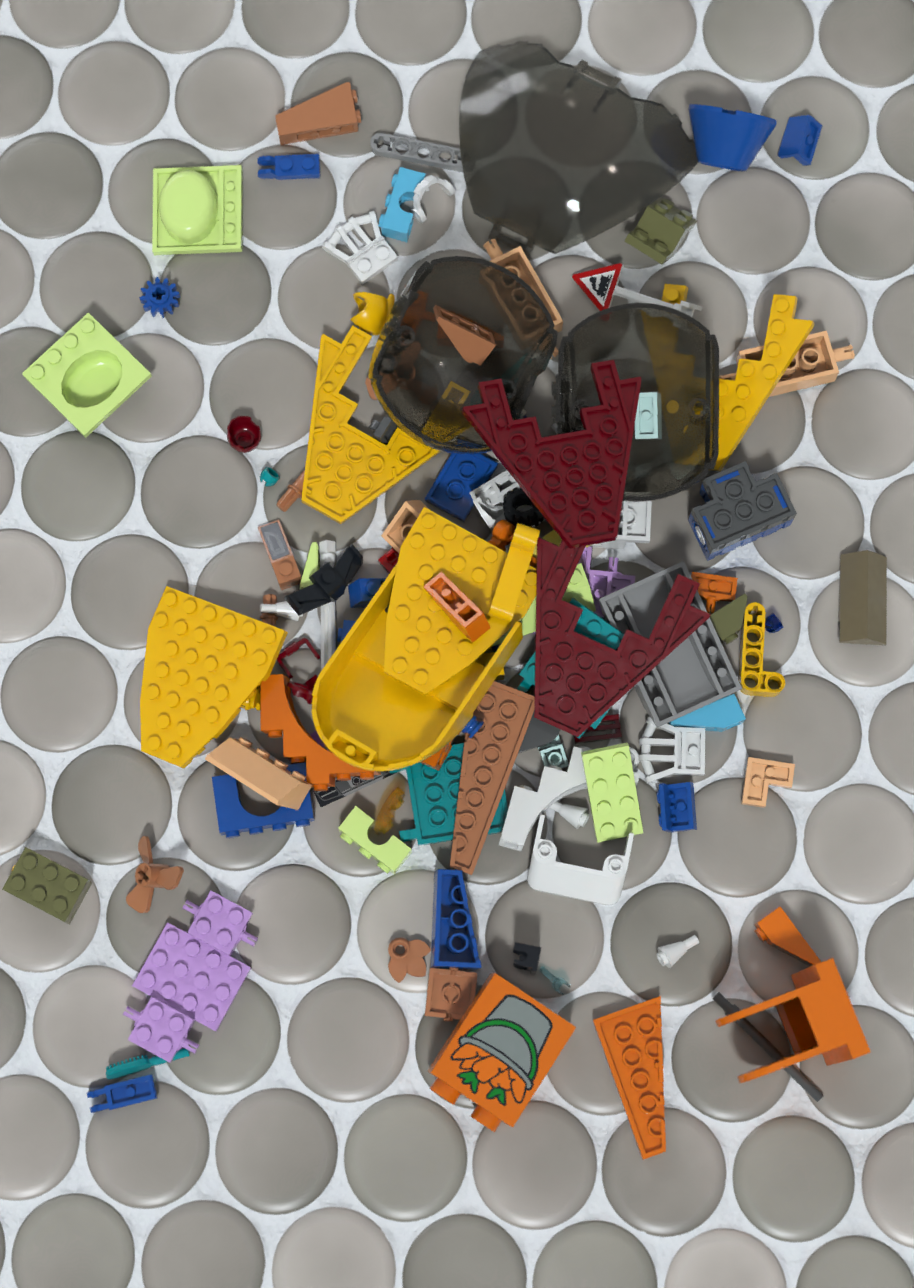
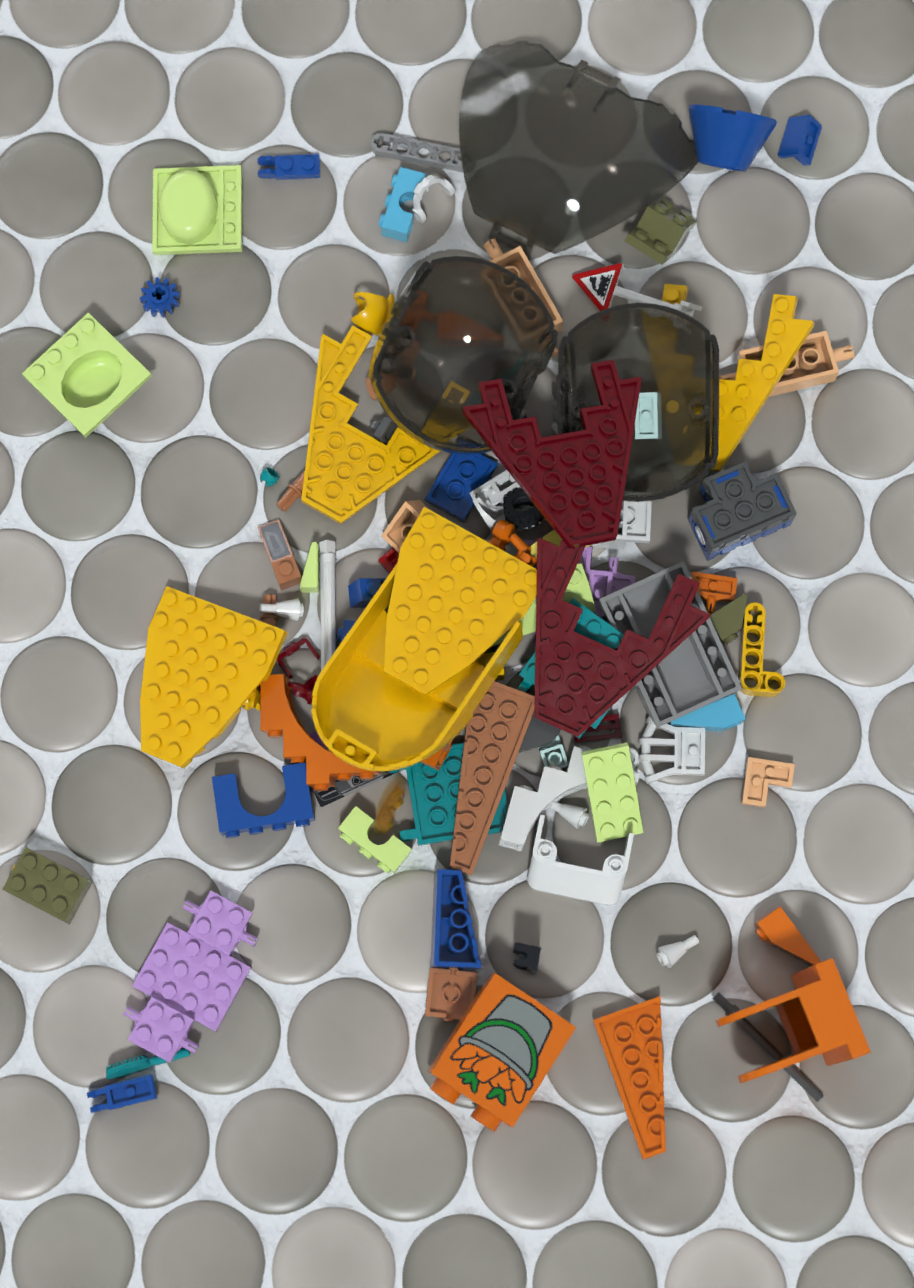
nougat piece [126,836,184,913] -> none
light nougat slope [205,737,312,810] -> none
dark red hair [227,416,261,453] -> none
nougat slope [275,82,362,145] -> none
black plate [284,544,363,616] -> none
white plate [322,211,398,285] -> none
nougat plate [388,938,431,983] -> none
orange slope [423,572,491,643] -> none
nougat slope [433,305,496,366] -> none
blue bush [462,715,484,739] -> none
yellow beam [488,523,540,622] -> none
clear light blue hand [539,966,570,995] -> none
blue bracket [657,782,697,833] -> none
clear blue hinge [765,613,784,633] -> none
dark tan slope [838,550,887,646] -> none

